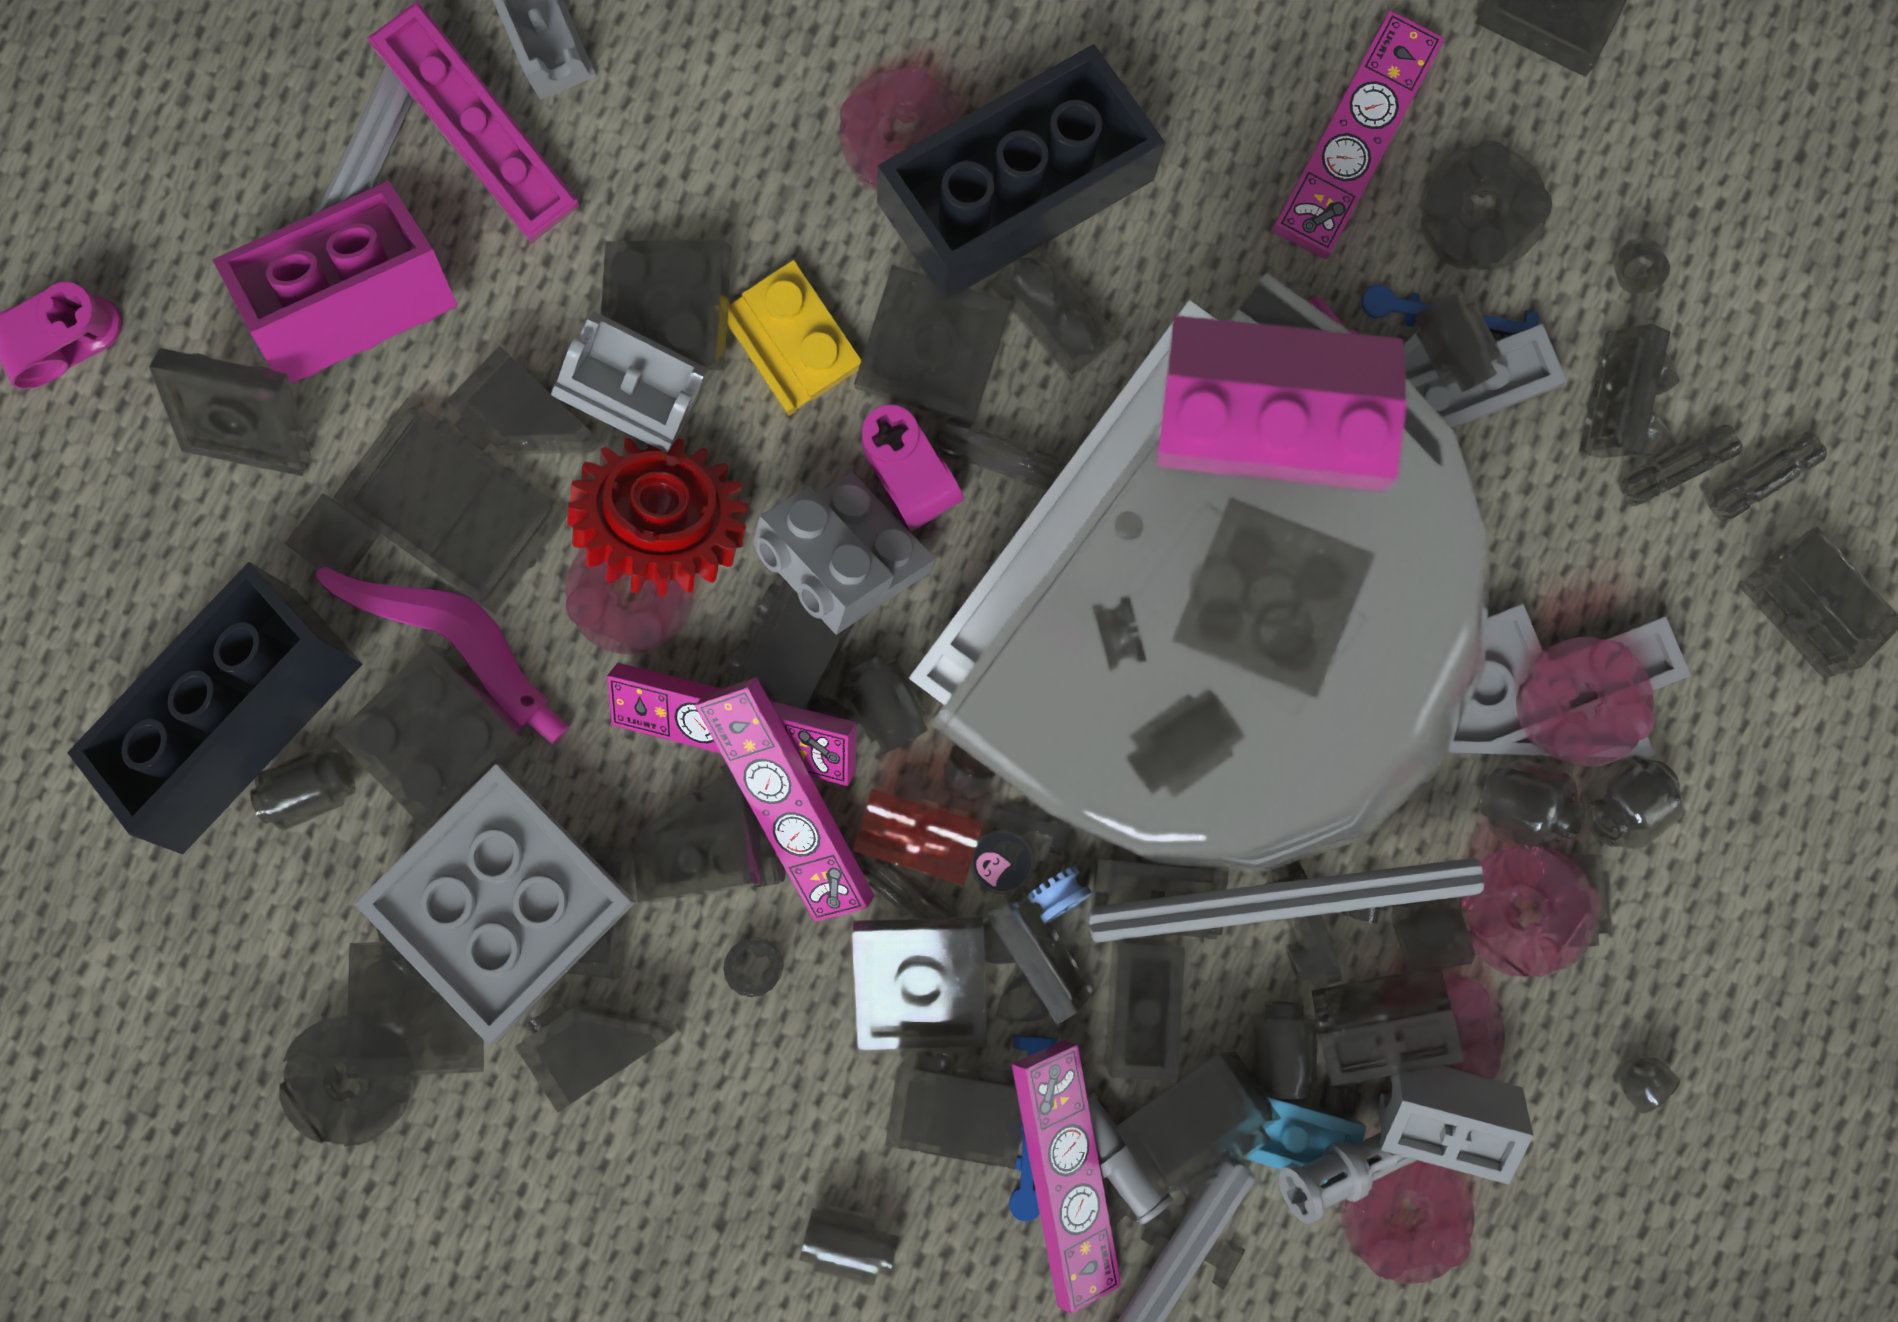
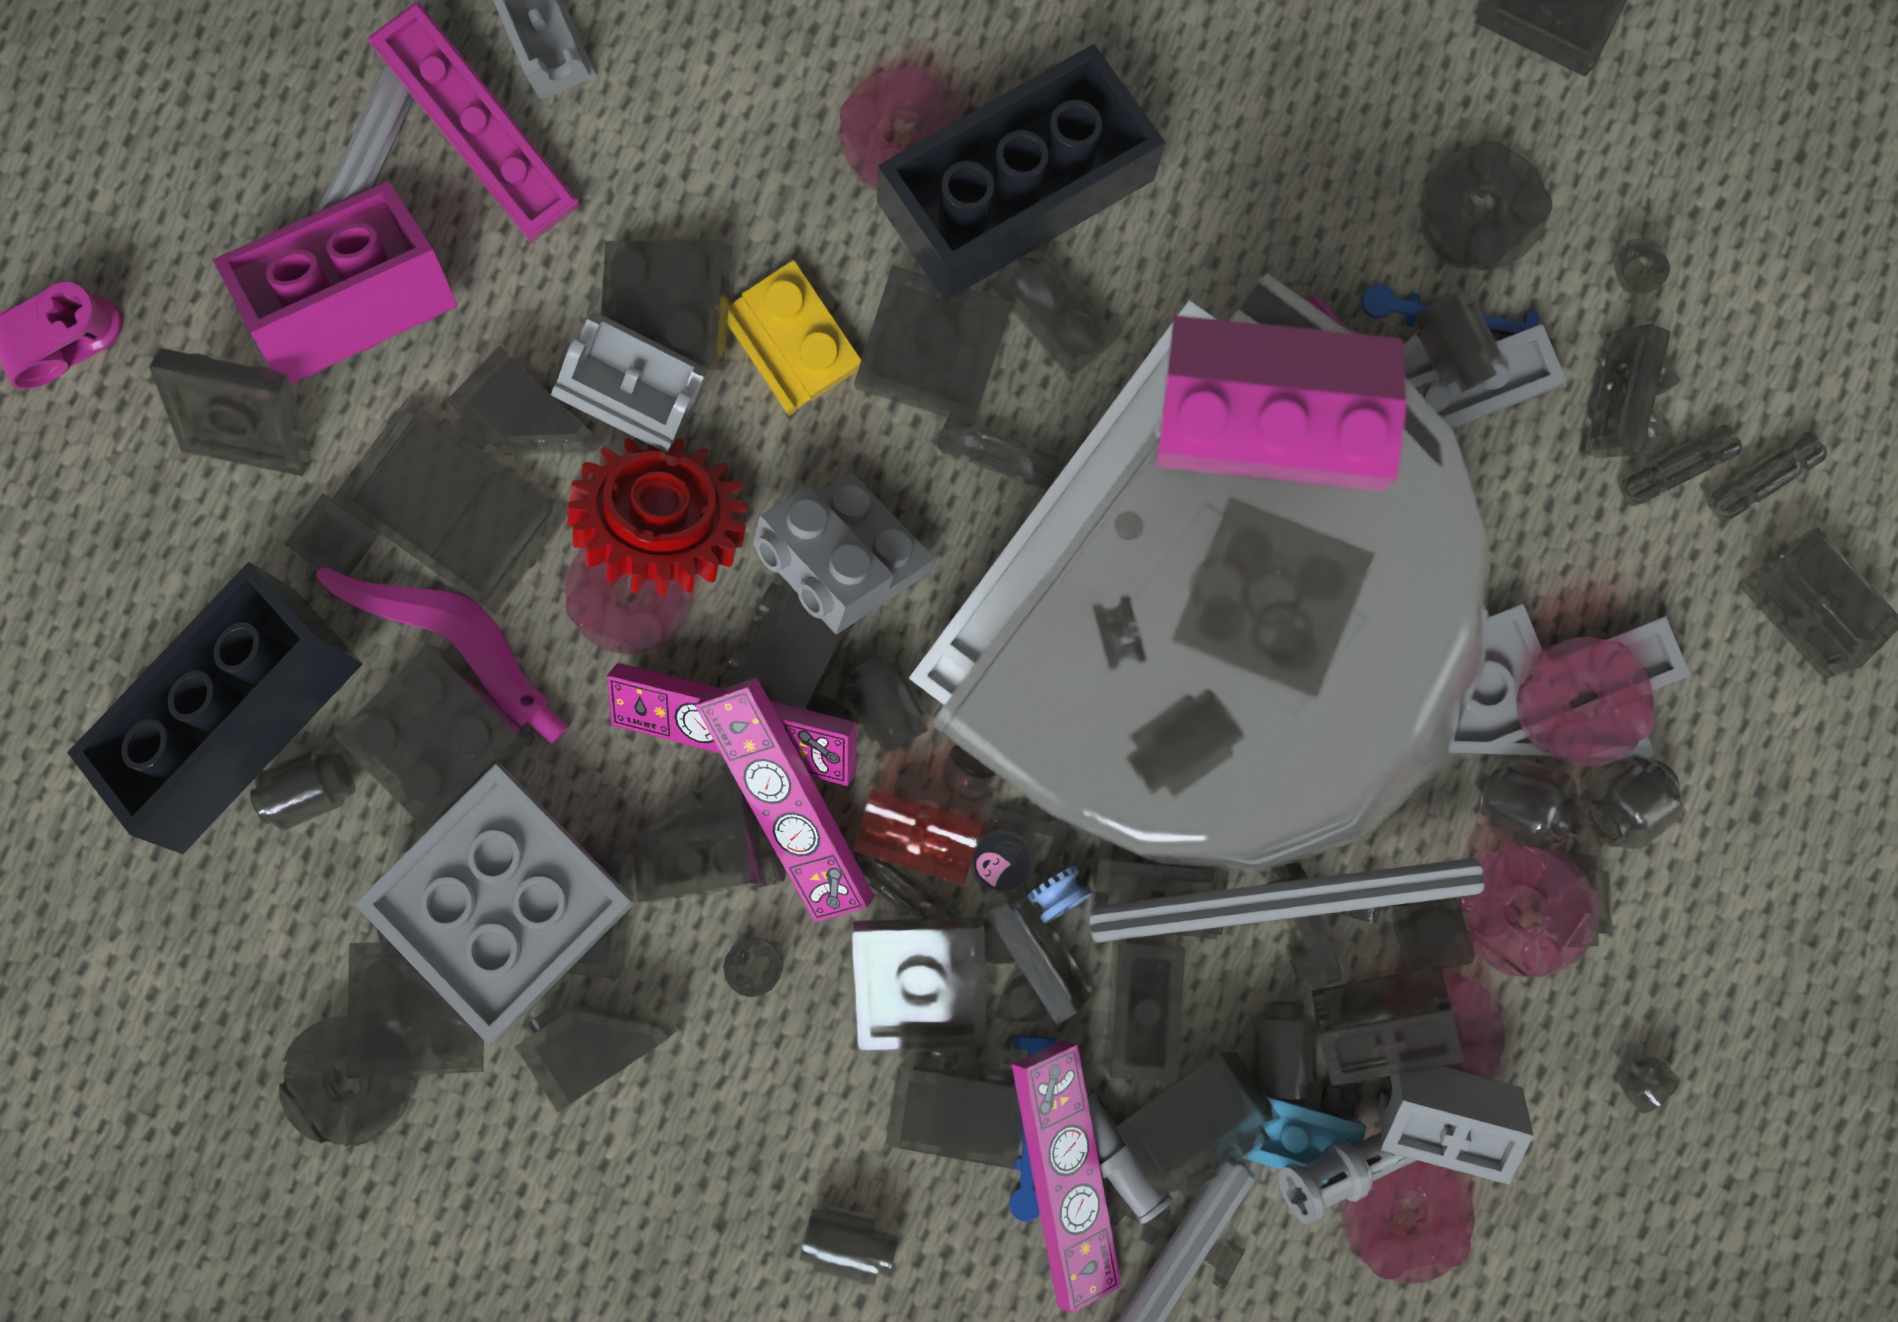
dark pink piece [862,405,964,533] -> none
tile [1272,10,1445,259] -> none

